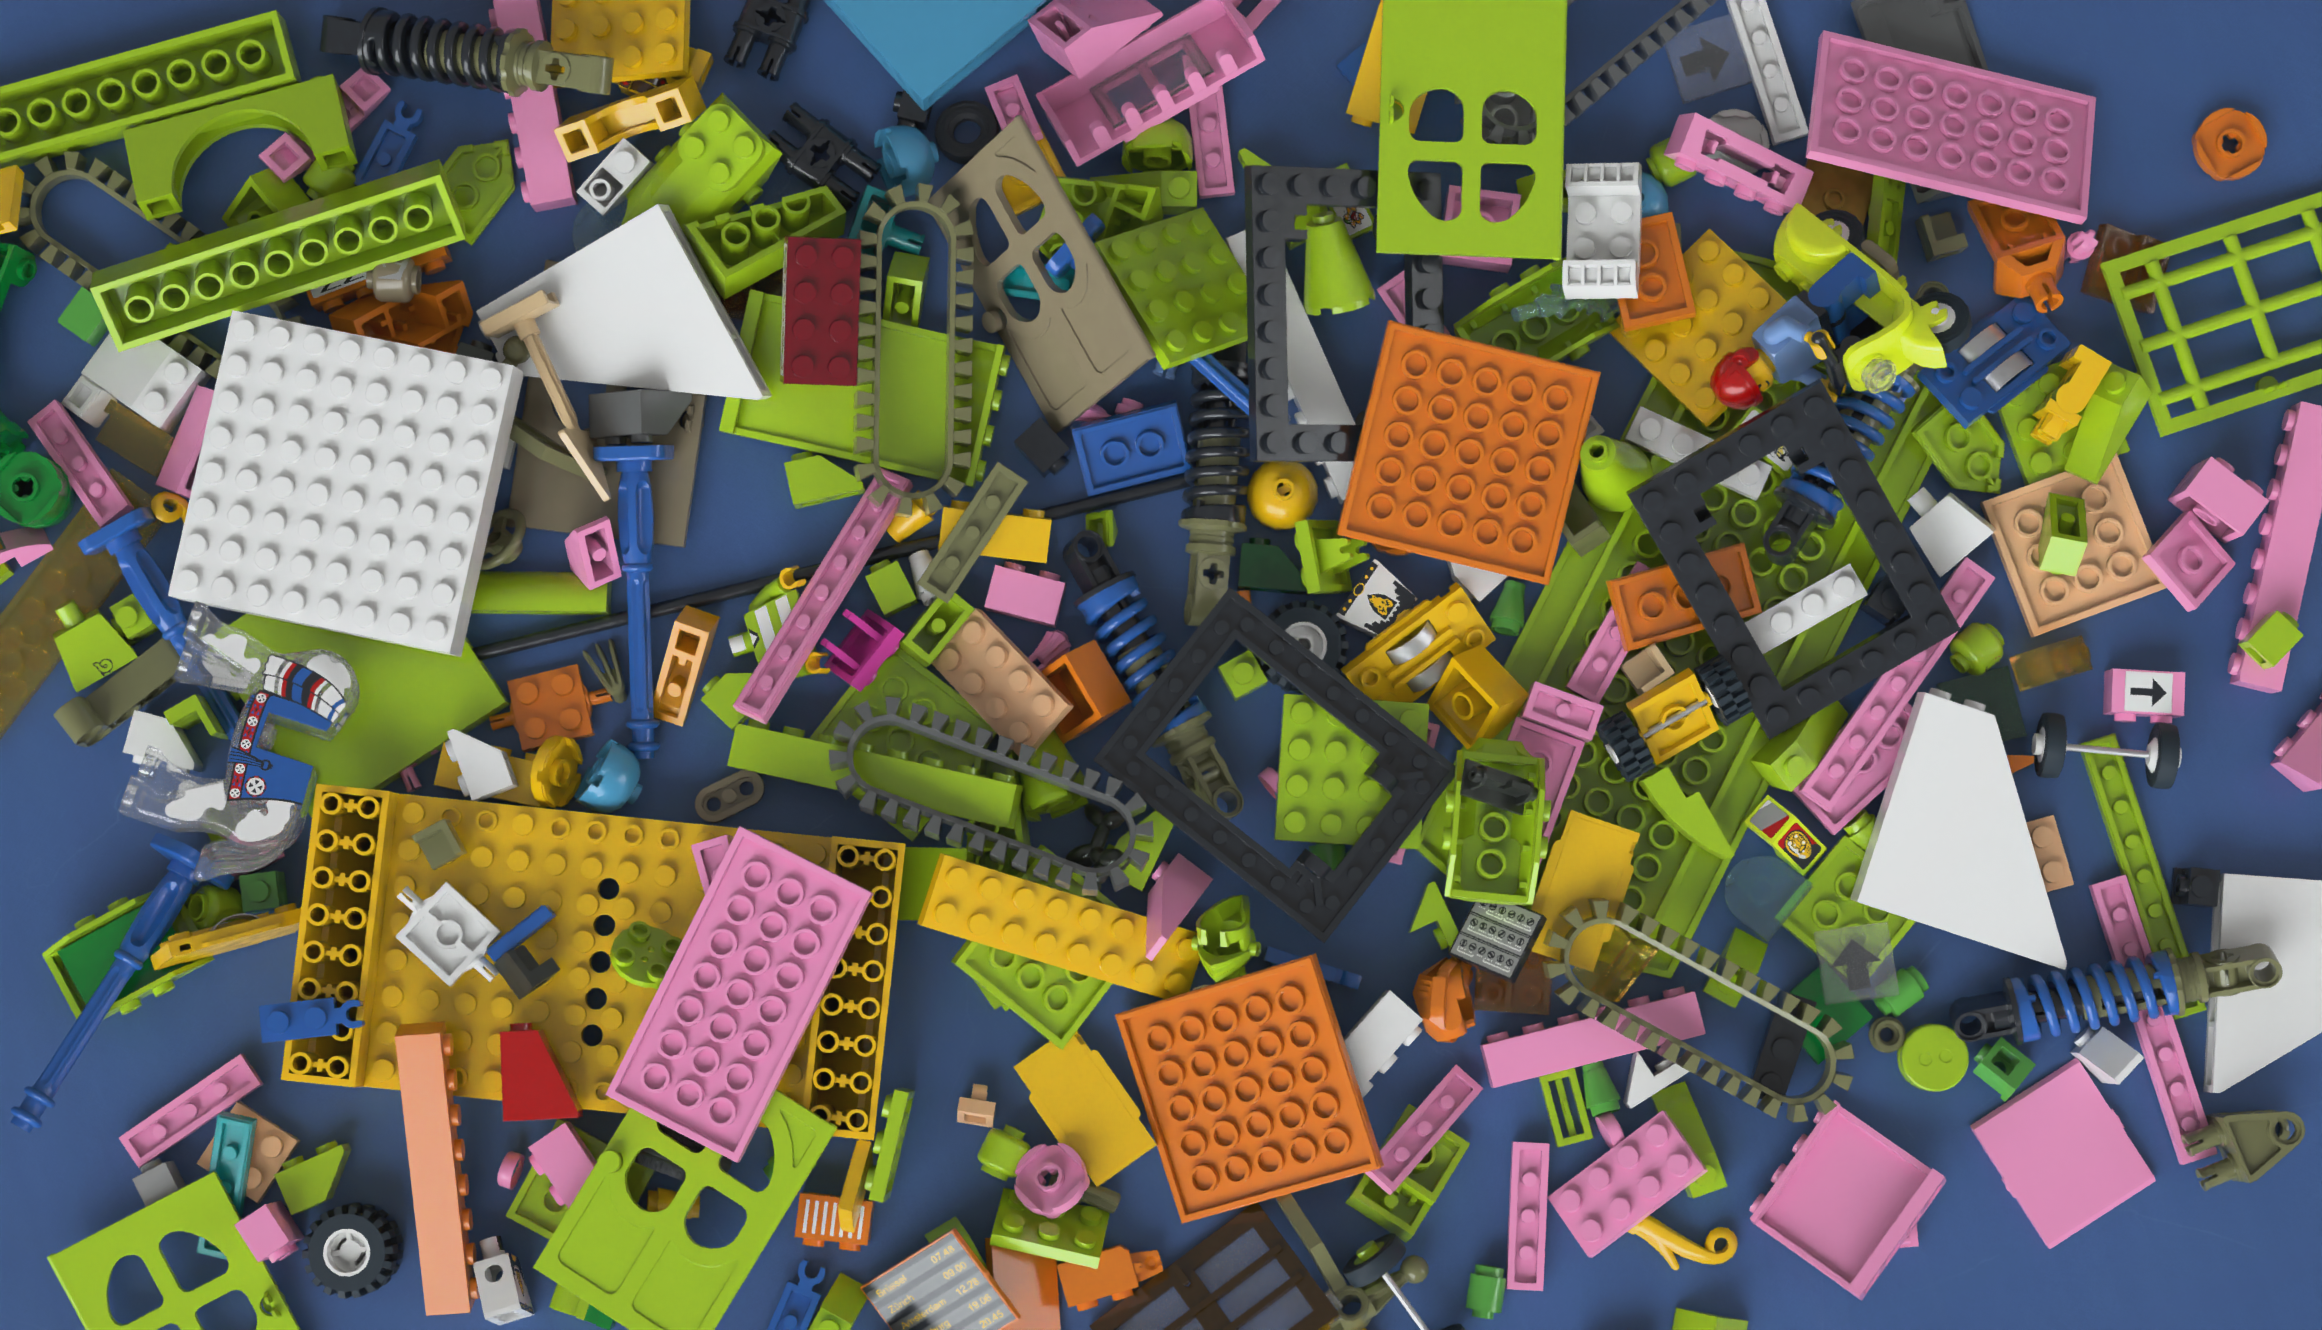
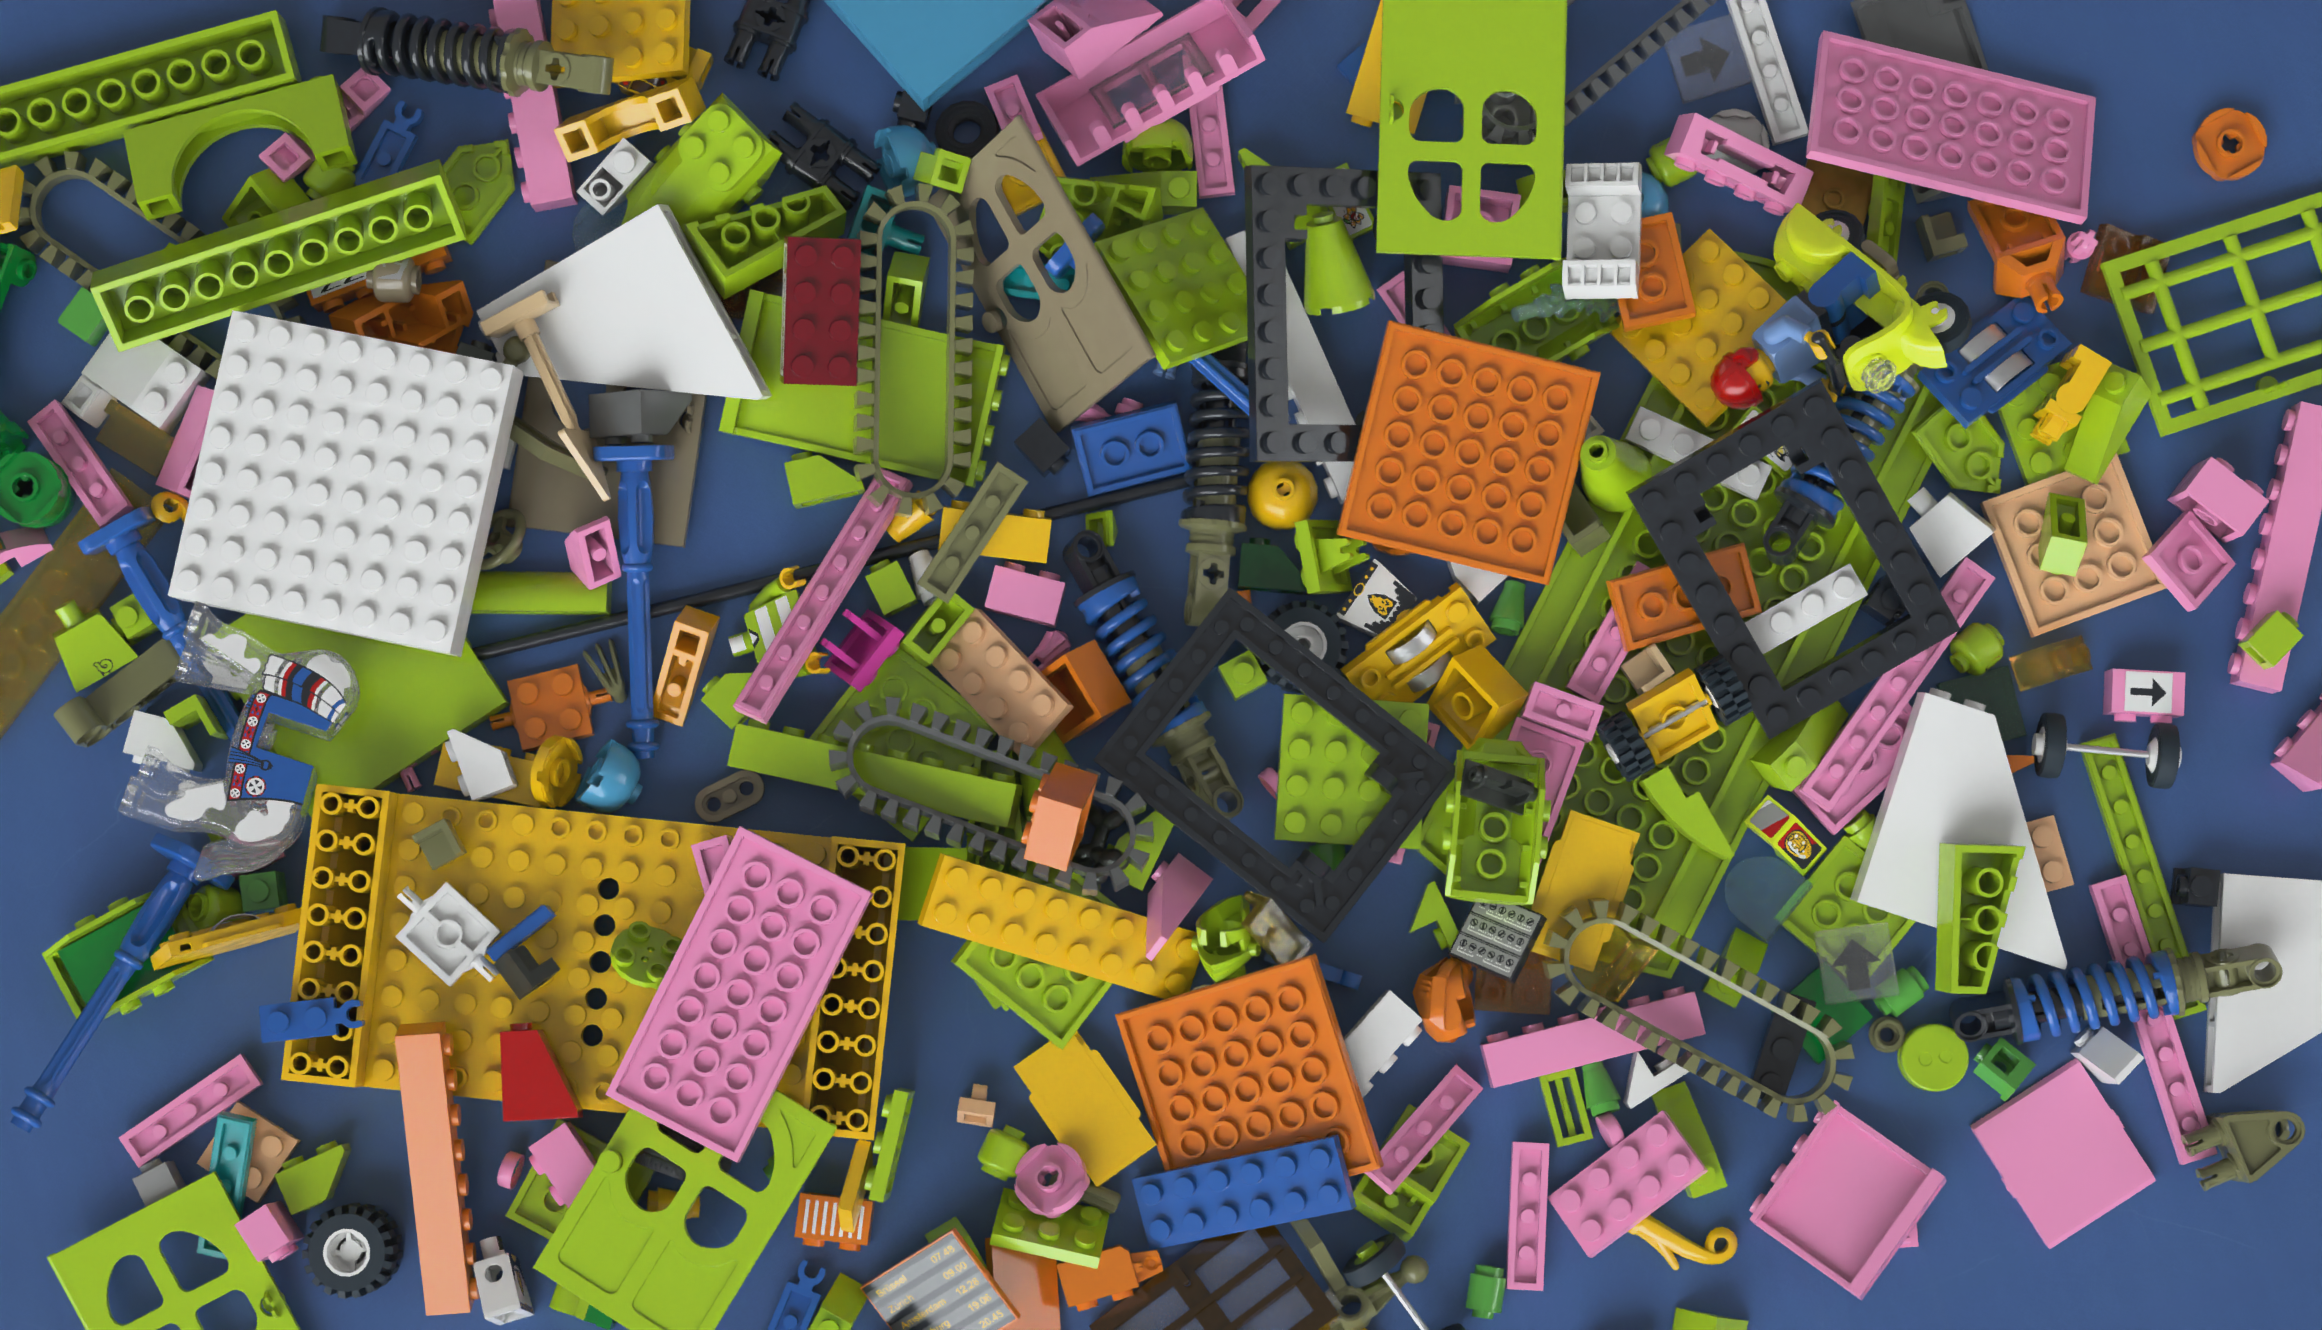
none -> lime brick [913,148,972,194]
none -> orange piece [1021,762,1098,872]
none -> blue plate [1132,1134,1356,1250]
none -> clear yellow panel [1241,891,1313,964]
none -> lime wedge [1935,843,2026,994]

